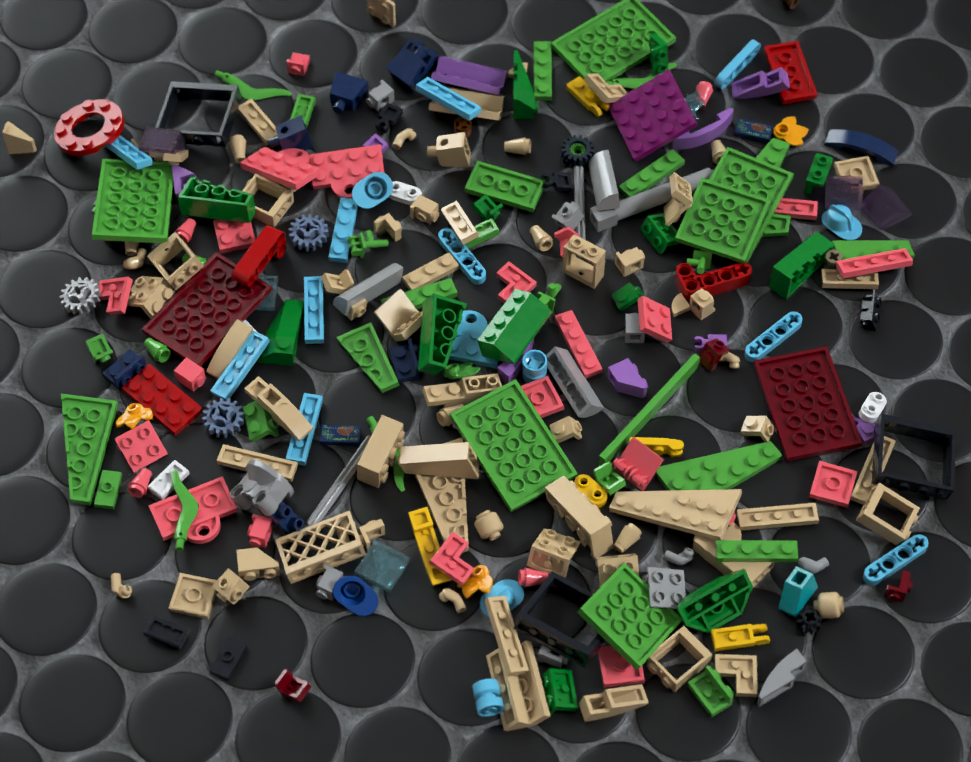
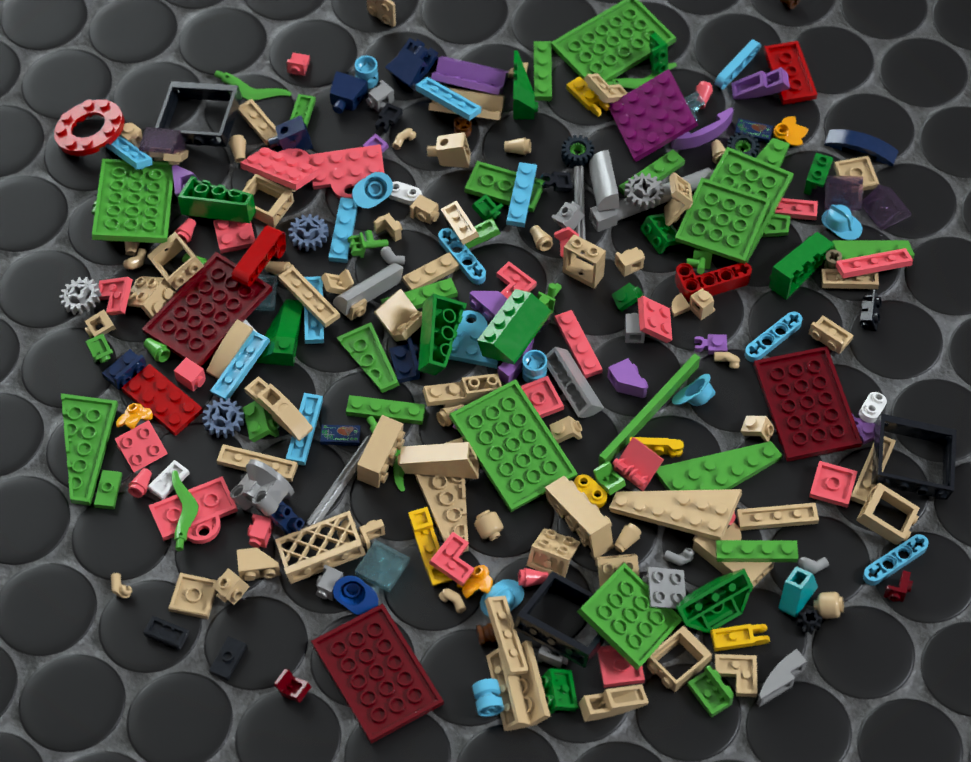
tan slope [2,121,37,154] -> none
bright green plate [443,362,480,379] -> none
dark red bracket [699,338,730,371] -> none
none -> tan brick [84,310,116,338]
none -> tan plate [120,123,143,143]
none -> tan cone [265,261,294,277]
none -> tan plate [278,266,340,328]
none -> dark red plate [311,603,444,744]
none -> bright green plate [346,395,425,425]
none -> medium azure wheel [355,56,378,89]
none -> light grey arm [380,246,405,265]
none -> medium lavender slope [469,291,507,322]
none -> reddish brown wheel [476,622,497,645]
none -> medium azure plate [506,162,537,227]
none -> light grey gear [624,173,664,210]
none -> medium azure piece [672,374,716,406]
none -> black bush [727,132,760,158]
none -> tan bracket [809,315,854,354]

